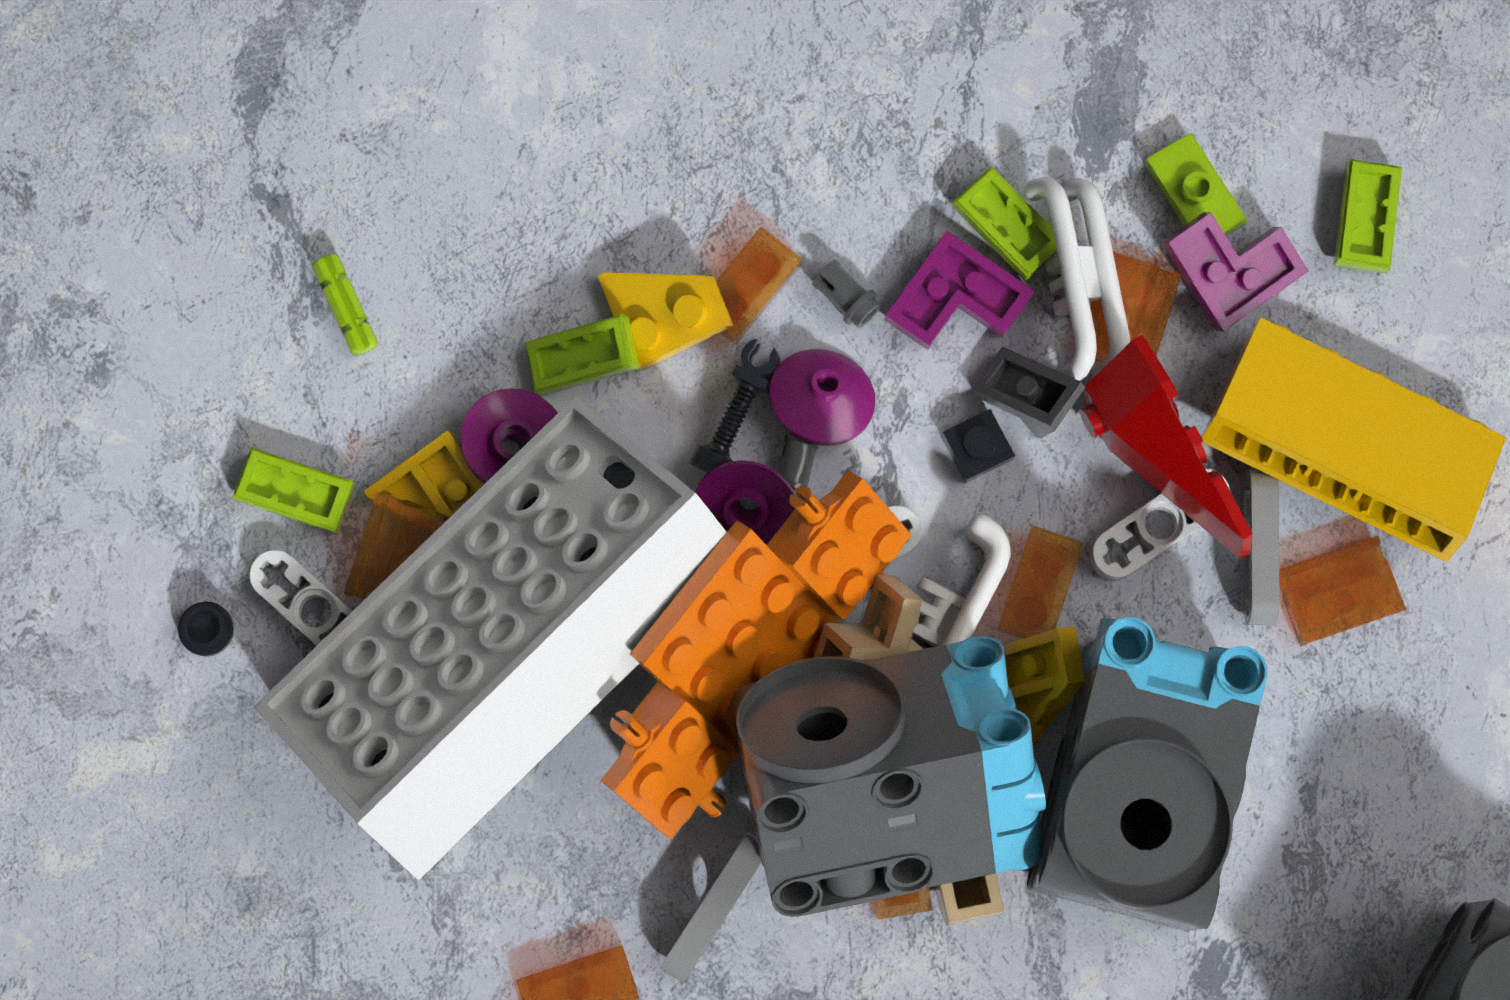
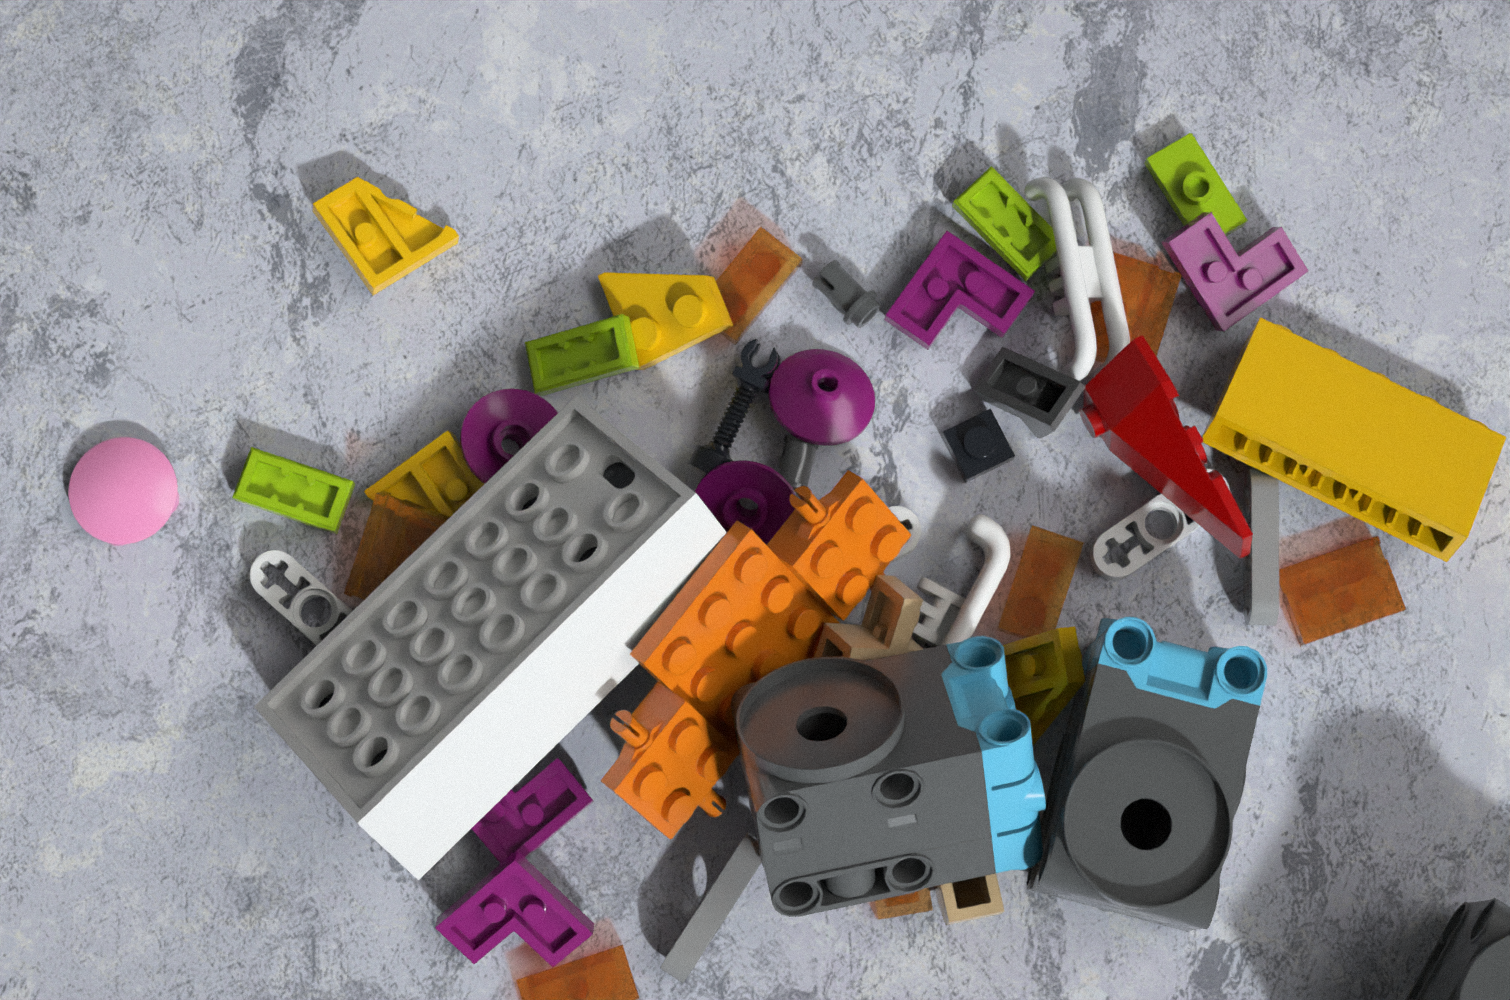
black plate [178,601,234,657] -> none
lime axle [312,253,378,356] -> none
lime plate [1334,159,1402,273] -> none
none -> bright pink dish [68,437,179,546]
none -> yellow wing [313,177,459,296]
none -> magenta plate [435,850,594,967]
none -> magenta plate [471,758,594,864]

